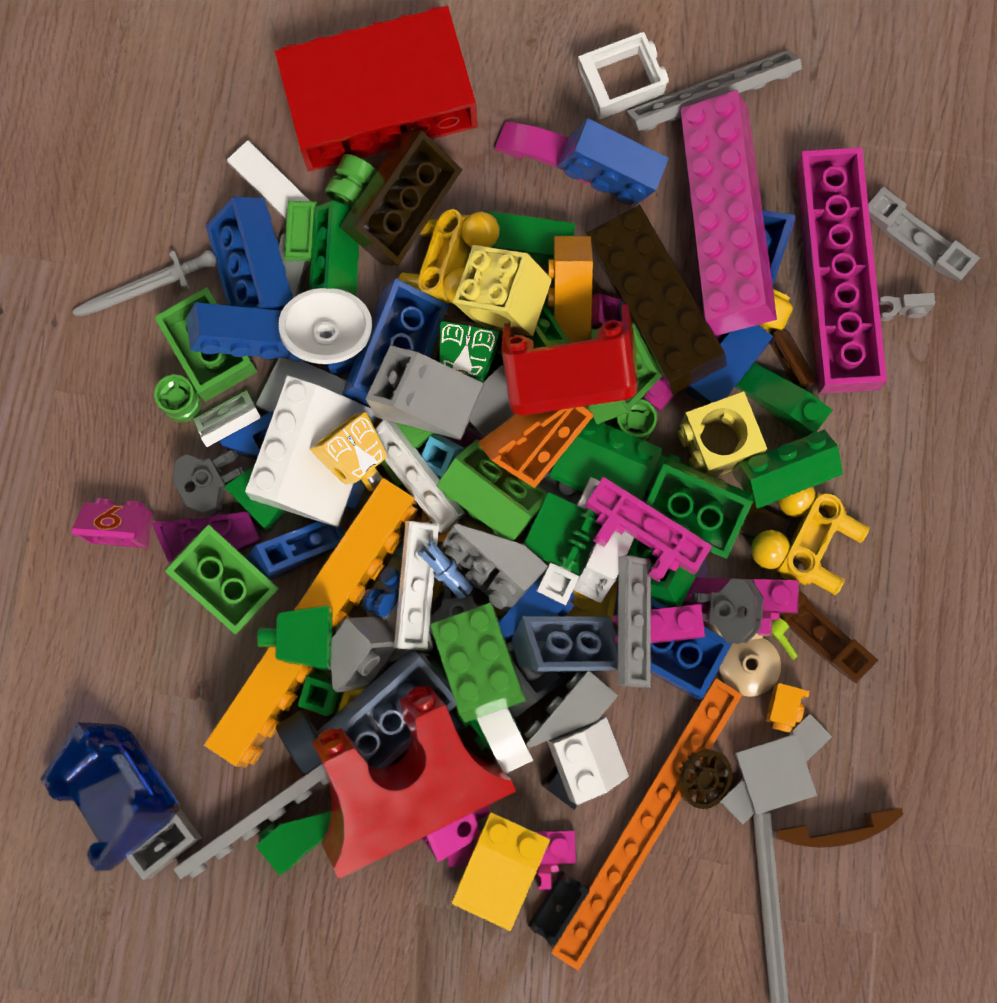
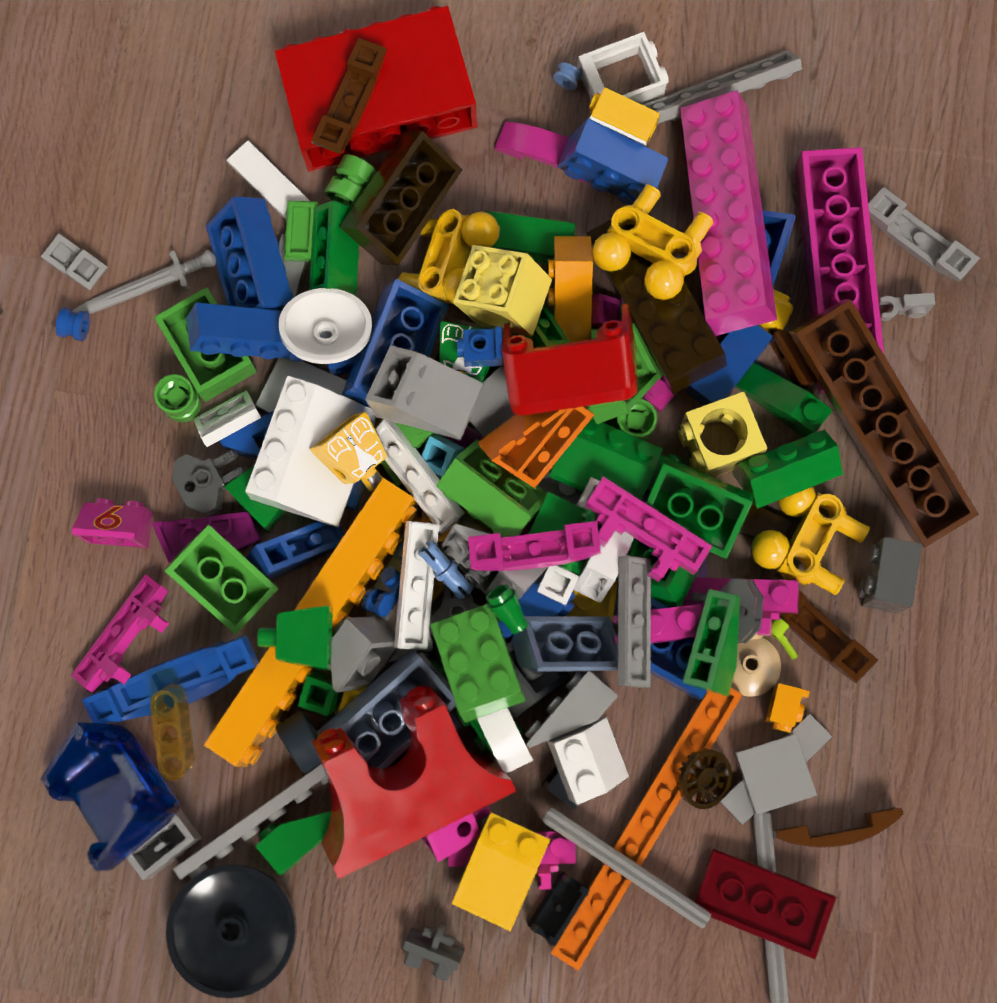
none -> light grey slope [41,234,108,291]
none -> blue wheel [56,307,90,341]
none -> dark pink hinge [71,574,169,693]
none -> blue piece [82,634,259,727]
none -> clear yellow beam [150,684,195,781]
none -> black dish [166,864,297,998]
none -> reddish brown slope [311,38,387,154]
none -> dark grey hips [403,922,465,981]
none -> blue brick [457,327,503,367]
none -> dark pink slope [468,521,601,571]
none -> green cone [486,584,528,634]
none -> light grey axle [543,808,711,928]
none -> medium blue bush [553,62,582,90]
none -> yellow piece [589,87,660,147]
none -> yellow piece [592,184,713,300]
none -> green slope [683,589,740,697]
none -> dark red tile [695,848,837,959]
none -> reddish brown brick [789,299,979,548]
none -> dark grey brick [858,537,922,613]

